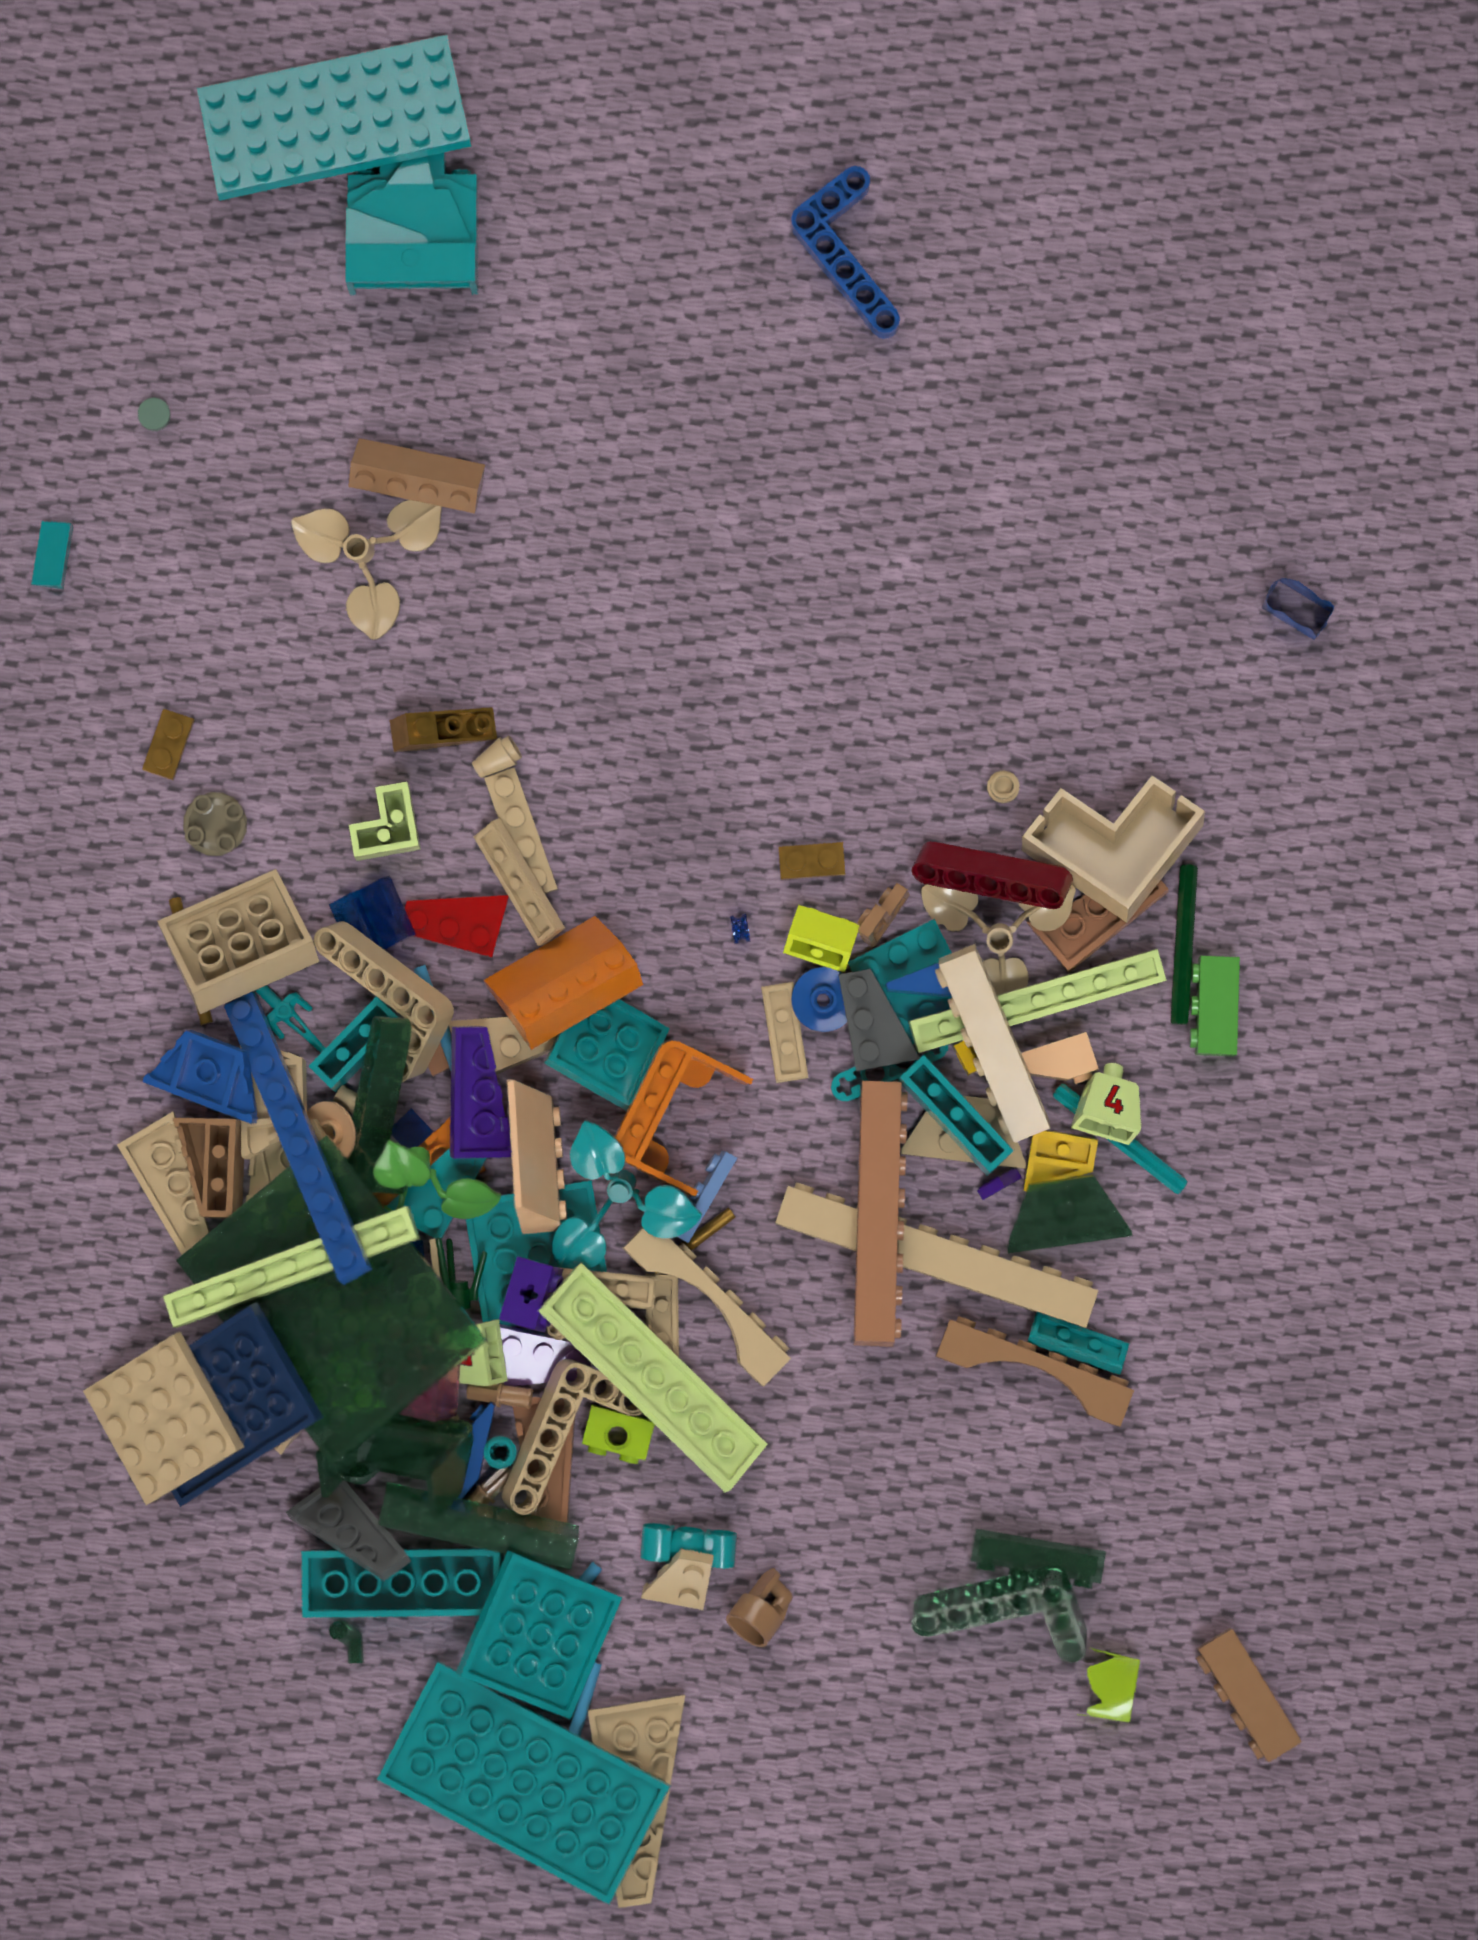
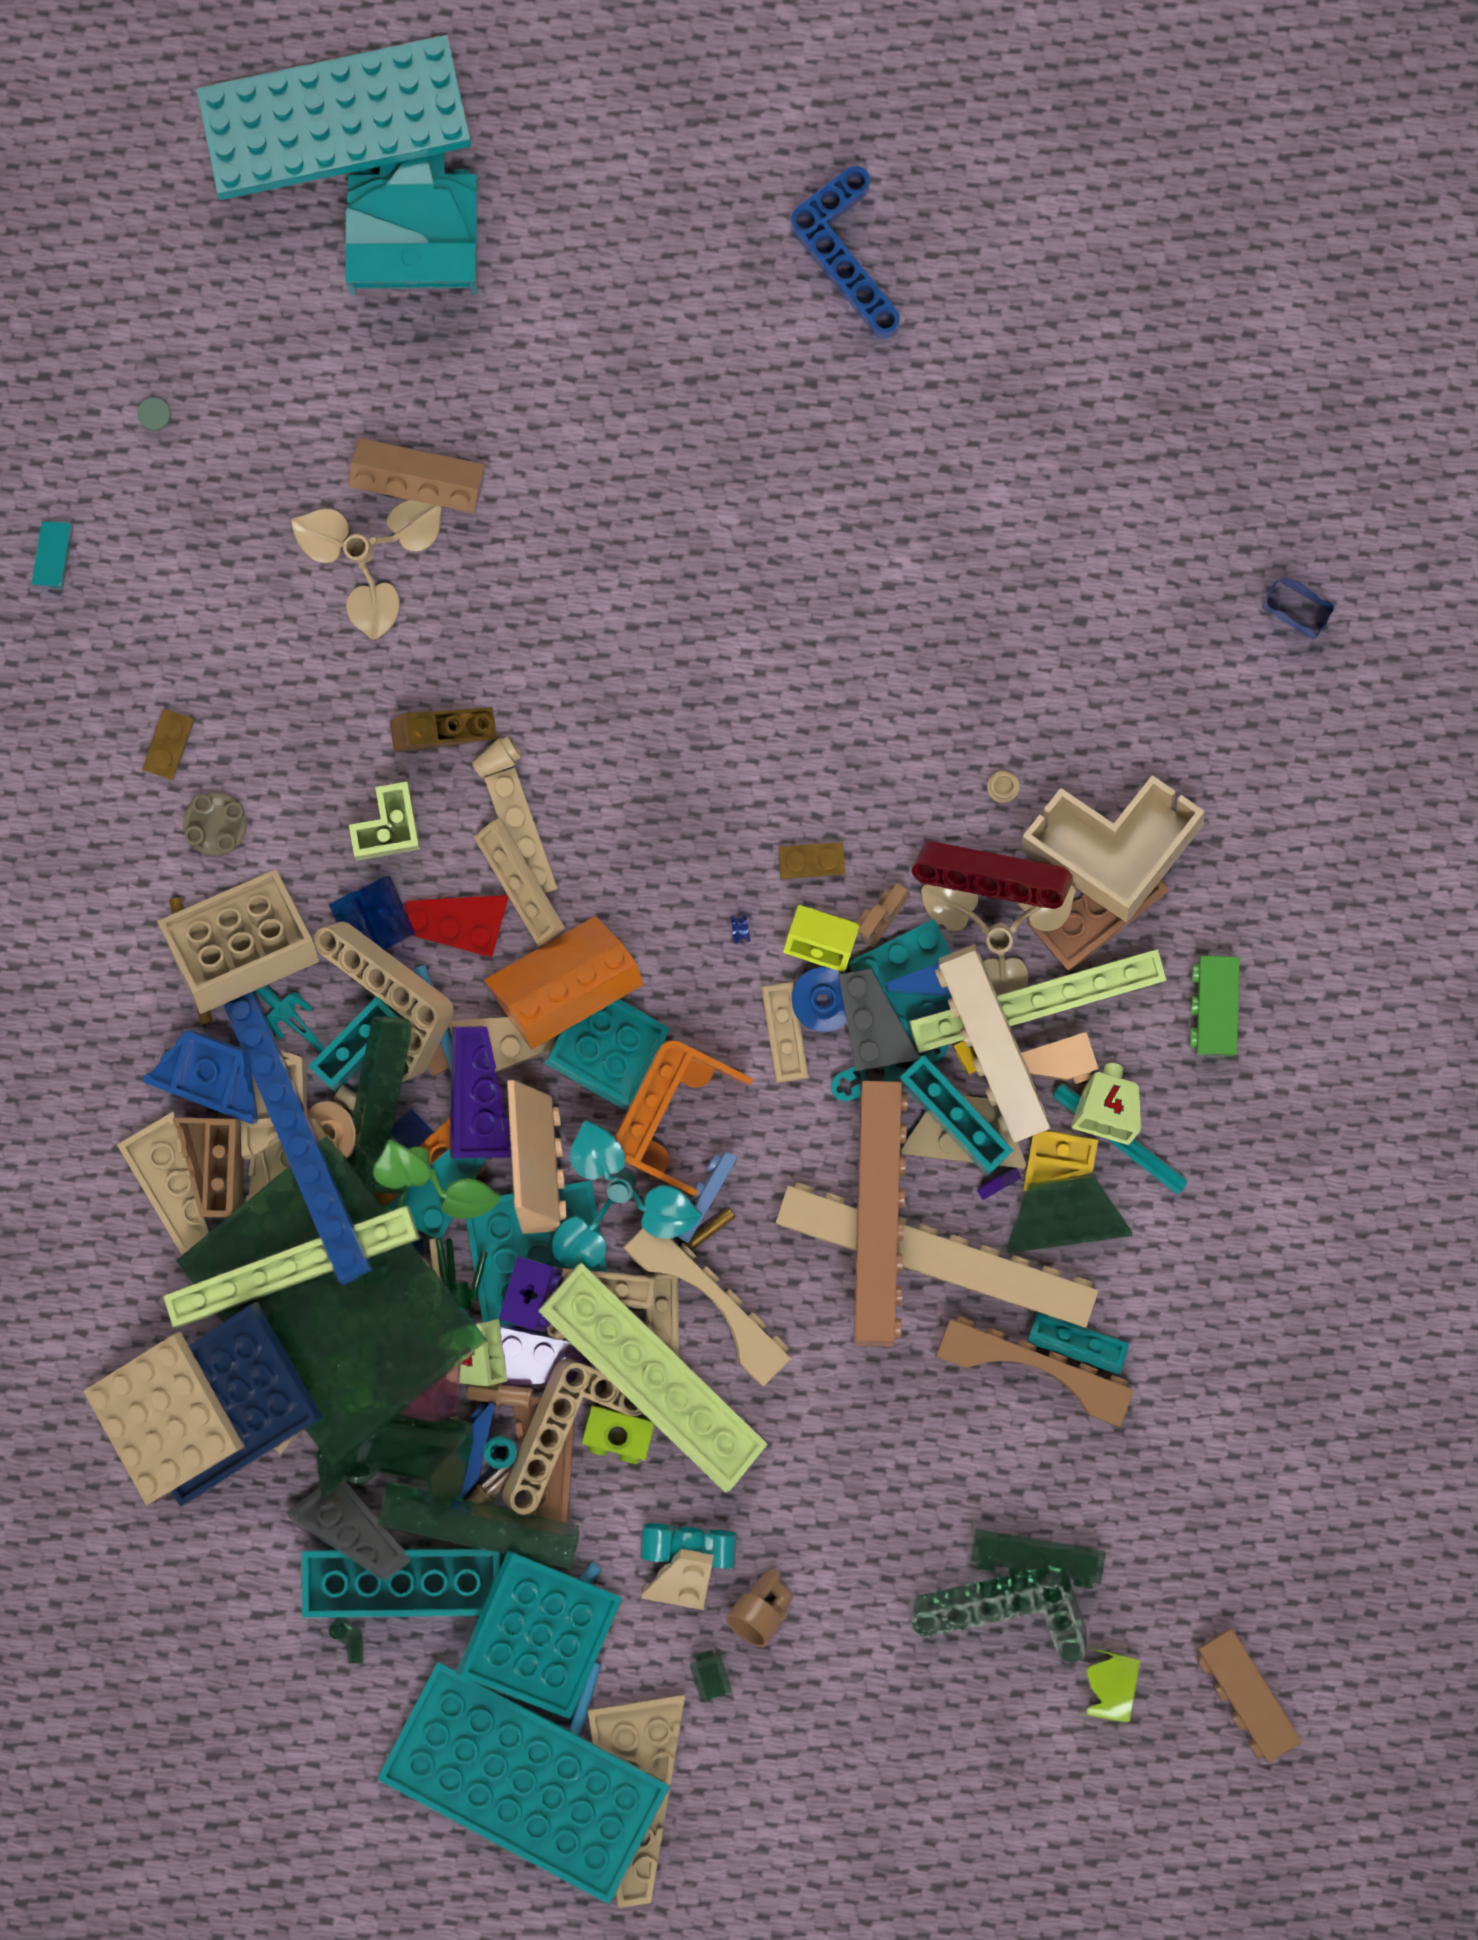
dark green axle [1170,864,1198,1025] -> none
none -> clear green brick [689,1649,732,1702]

